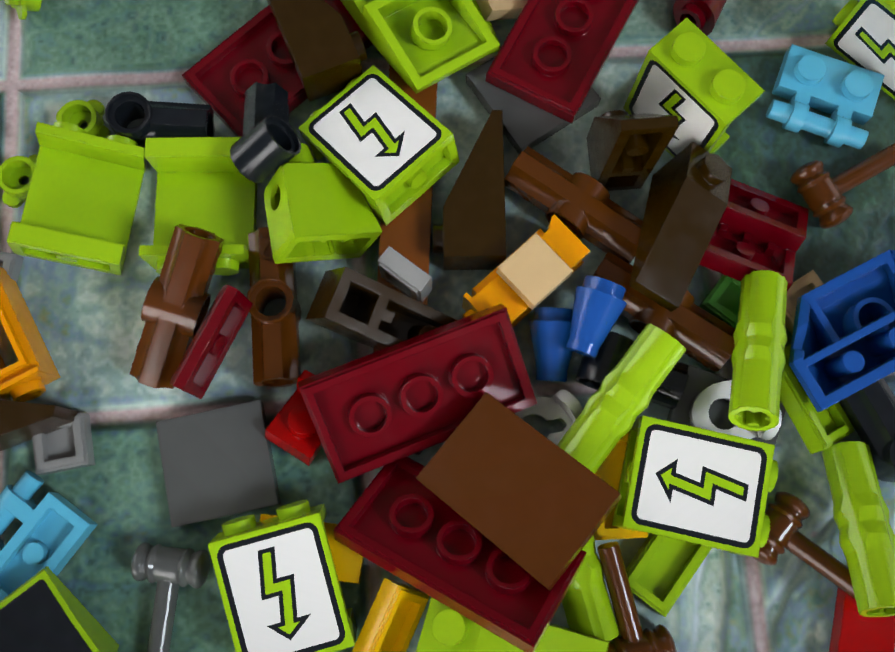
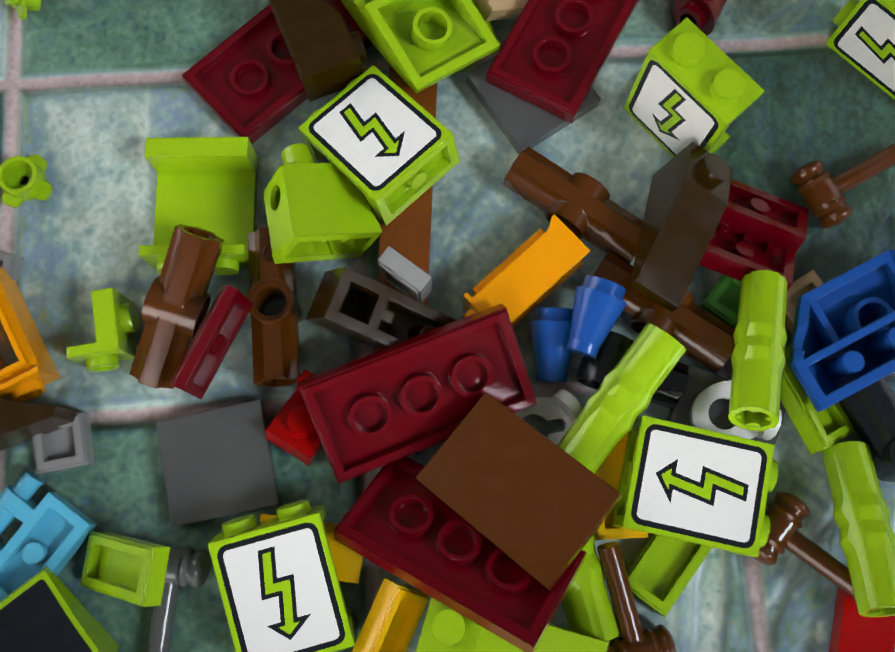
lime panel [7,121,146,275] -> none
lime plate [56,100,111,138] -> none
black piece [105,91,215,148] -> none
black piece [230,82,301,183] -> none
dark brown slope [433,110,506,270] -> none
tan tile [496,233,573,310] -> none
dark brown slope [586,110,679,191] -> none
medium azure plate [766,44,885,150] -> none
none -> lime bracket [66,287,140,372]
none -> lime tile [80,531,170,607]

